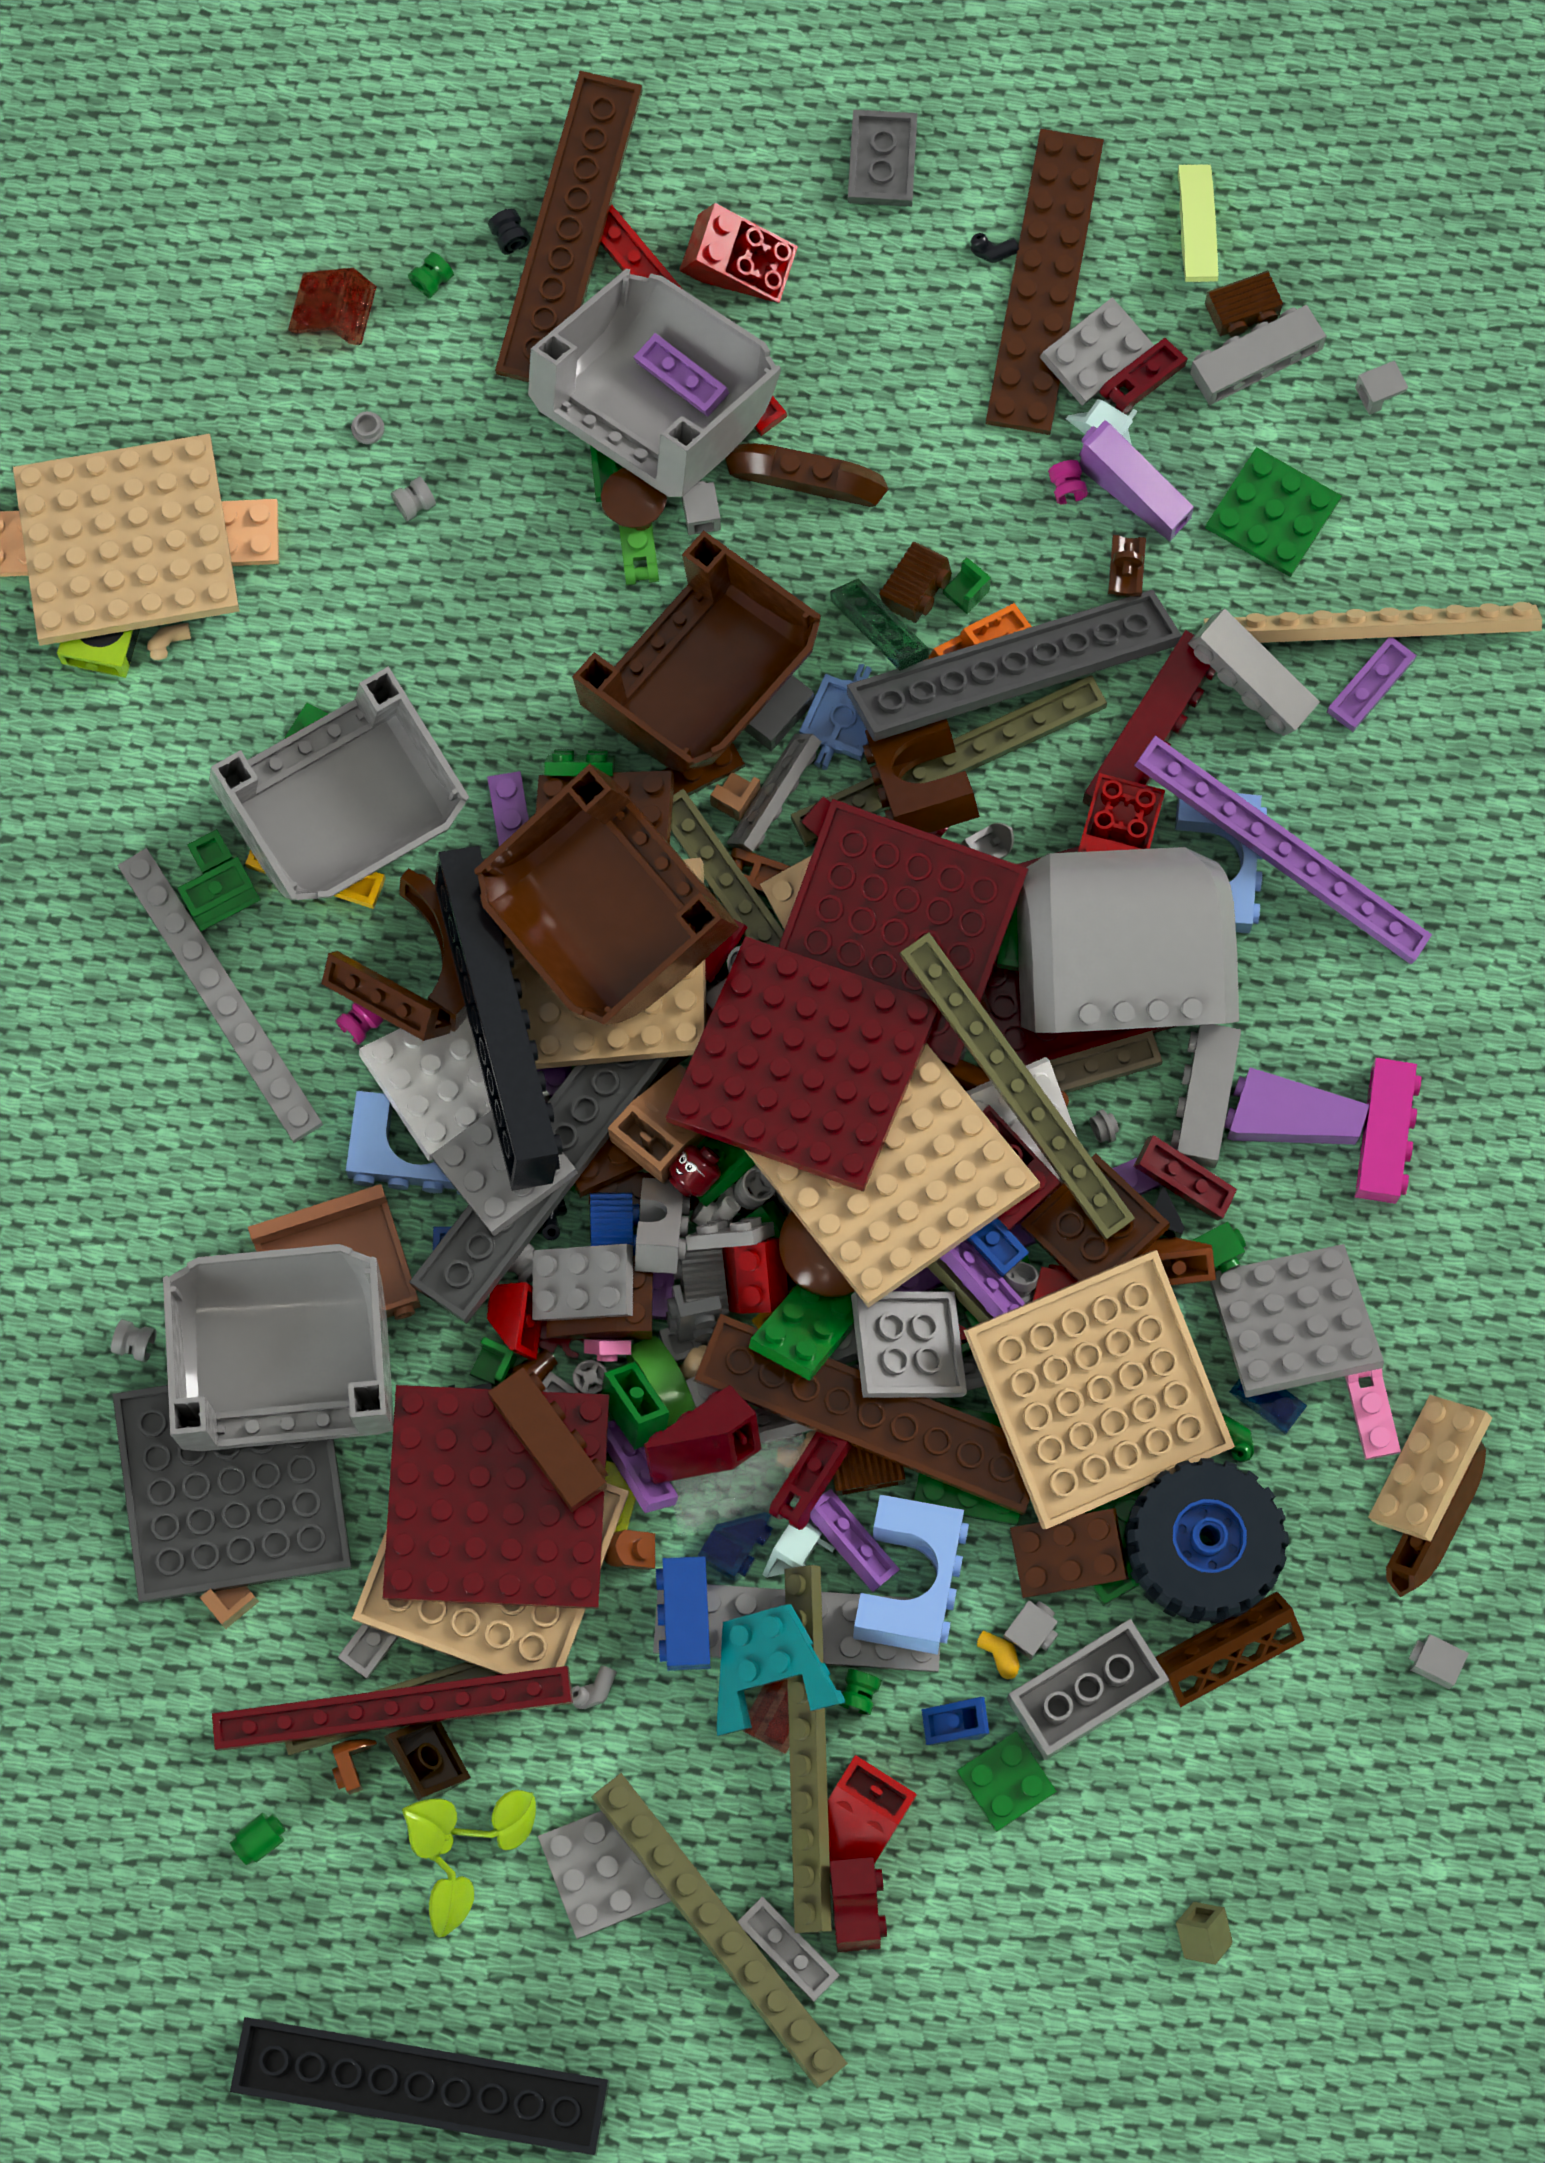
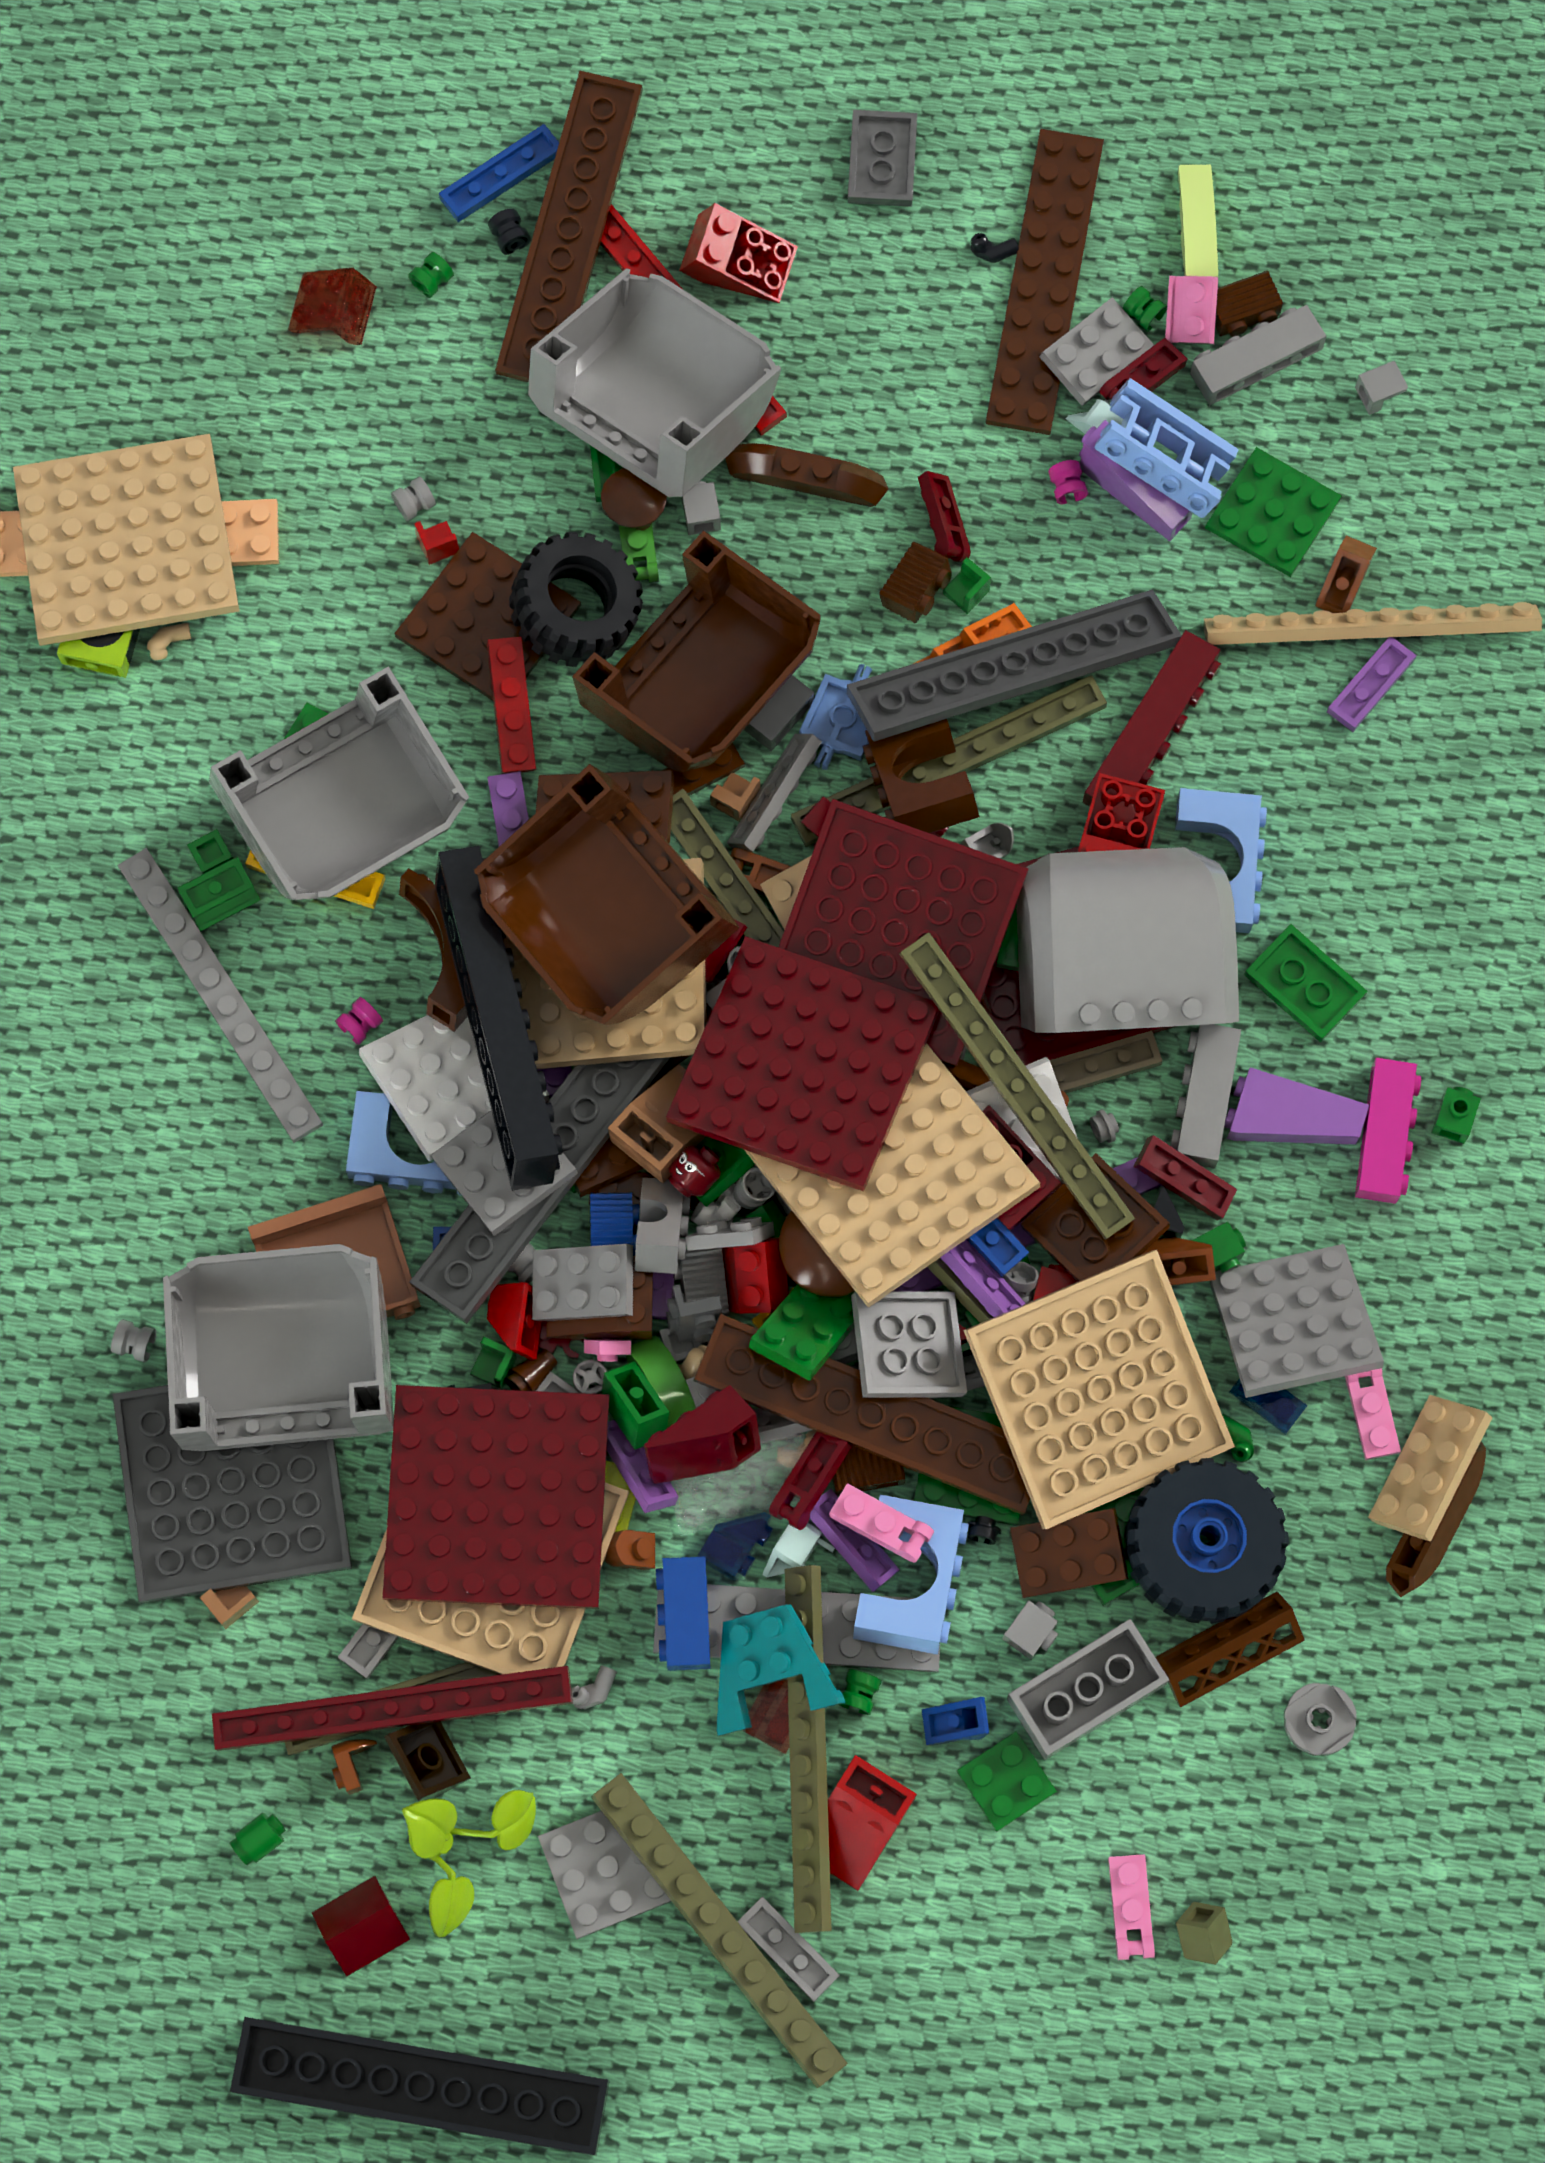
reddish brown fence [321,951,452,1041] -> none
light grey plate [351,411,384,444] -> none
reddish brown brick [488,1367,608,1513] -> none
black arm [541,1198,568,1241] -> none
green plate [544,749,615,776] -> none
medium lavender plate [634,333,729,417] -> none
clear green plate [830,578,929,671] -> none
dark red brick [830,1857,887,1953] -> none
yellow arm [977,1631,1020,1680] -> none
reddish brown hips [1108,535,1146,597] -> none
medium lavender plate [1134,735,1432,964] -> none
light grey brick [1188,608,1320,736] -> none
light grey brick [1408,1634,1469,1689] -> none
none -> dark red slope [312,1876,410,1977]
none -> reddish brown plate [395,532,581,701]
none -> red panel [414,521,459,565]
none -> blue plate [439,124,559,222]
none -> red plate [487,637,536,774]
none -> black tyre [509,532,643,667]
none -> bright pink plate [829,1483,934,1563]
none -> dark red plate [918,471,971,563]
none -> black plate [968,1516,1001,1545]
none -> light blue fence [1094,378,1238,518]
none -> bright pink plate [1108,1854,1155,1960]
none -> green wheel [1122,286,1167,332]
none -> bright pink plate [1165,276,1218,344]
none -> green plate [1244,924,1368,1043]
none -> light grey plate [1284,1683,1357,1756]
none -> dark orange slope [1315,535,1377,613]
none -> green brick [1431,1087,1481,1144]

